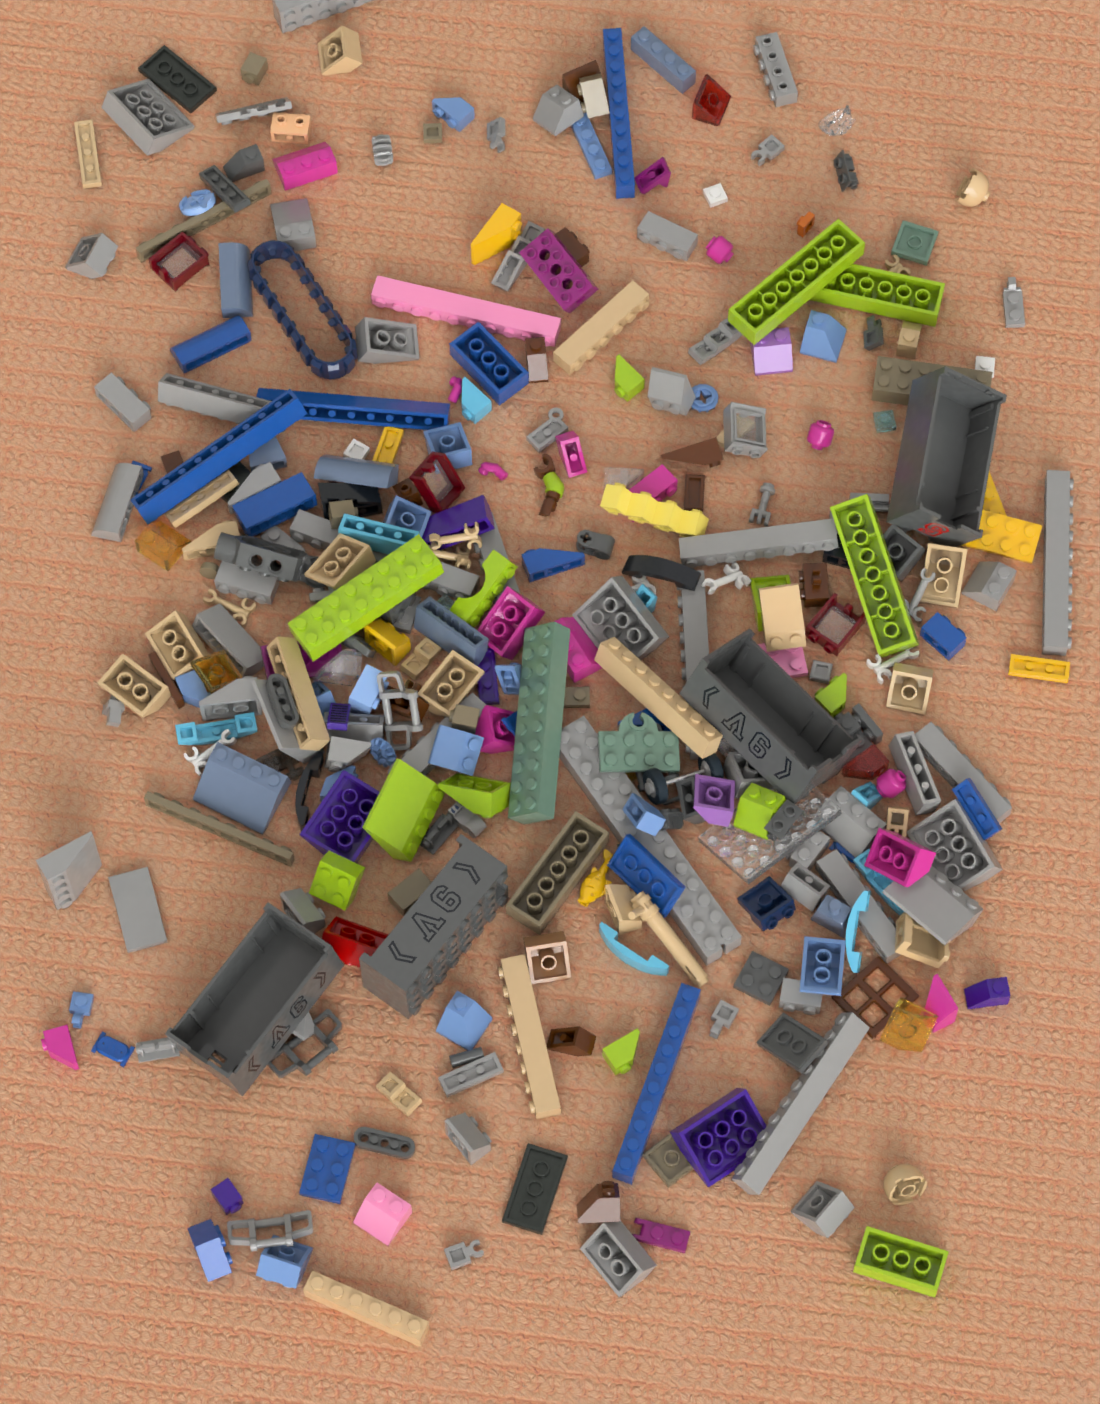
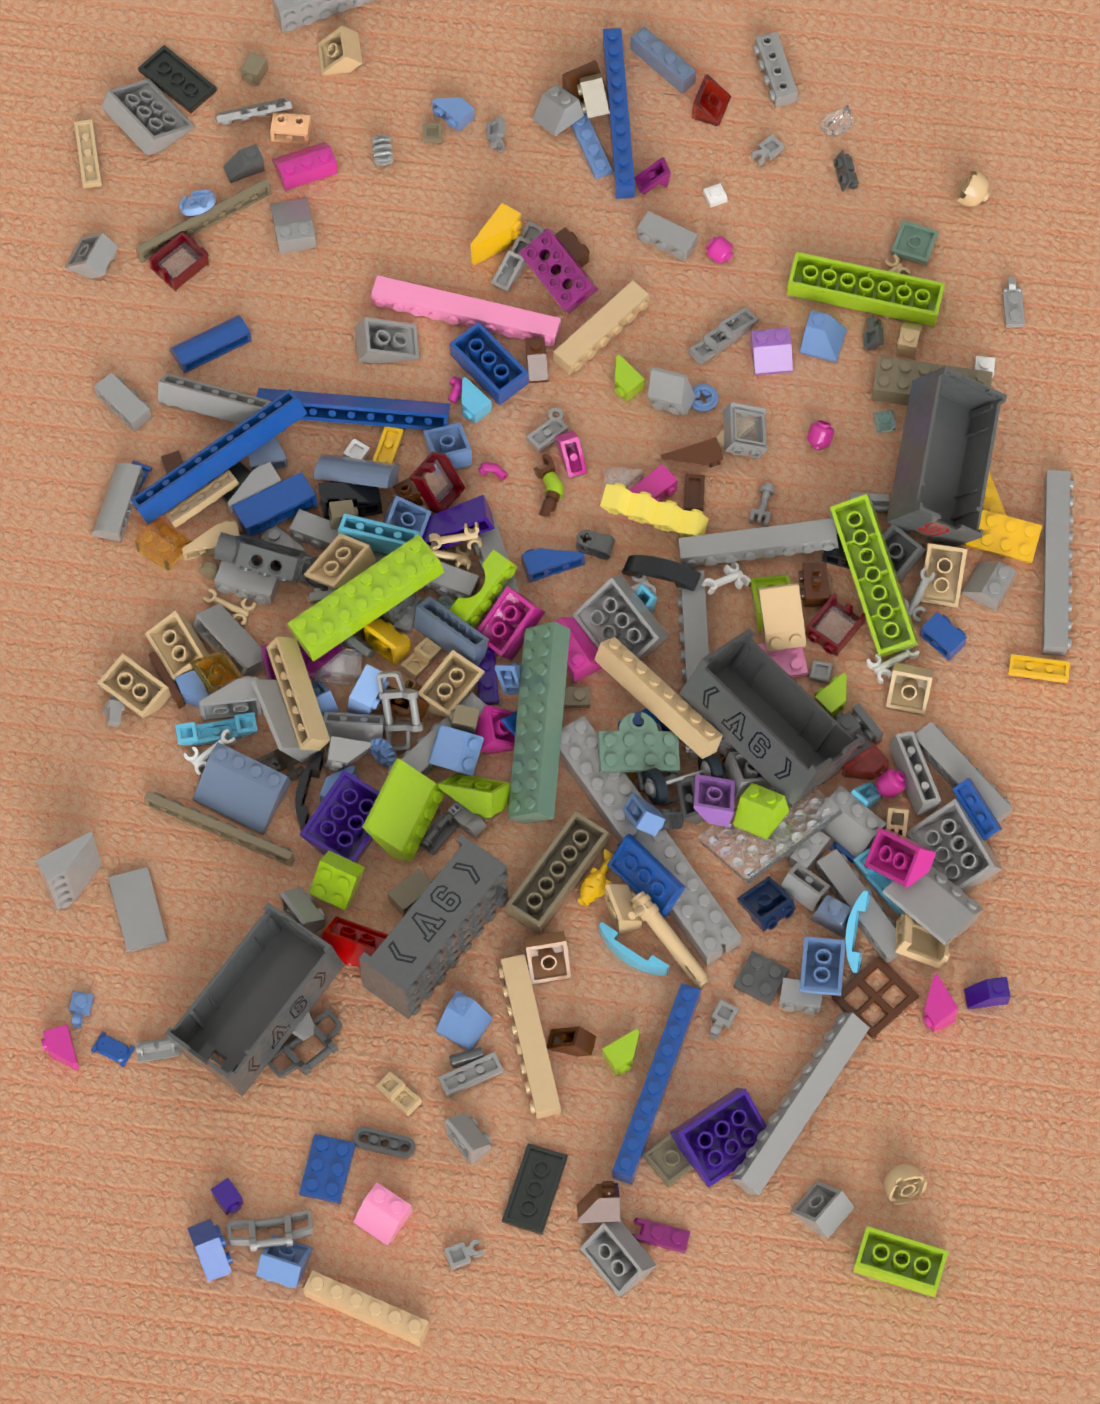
dark grey tile [199,165,251,213] -> none
sand blue brick [218,242,253,318] -> none
dark blue piece [248,240,358,380] -> none
dark grey plate [266,673,299,729] -> none
dark purple tile [327,703,351,731] -> none
lime brick [728,219,865,345] -> none
dark grey tile [756,1012,828,1074] -> none
dark grey hinge [764,799,803,841] -> none
orange plate [796,211,815,238] -> none
clear yellow slope [880,998,938,1052] -> none

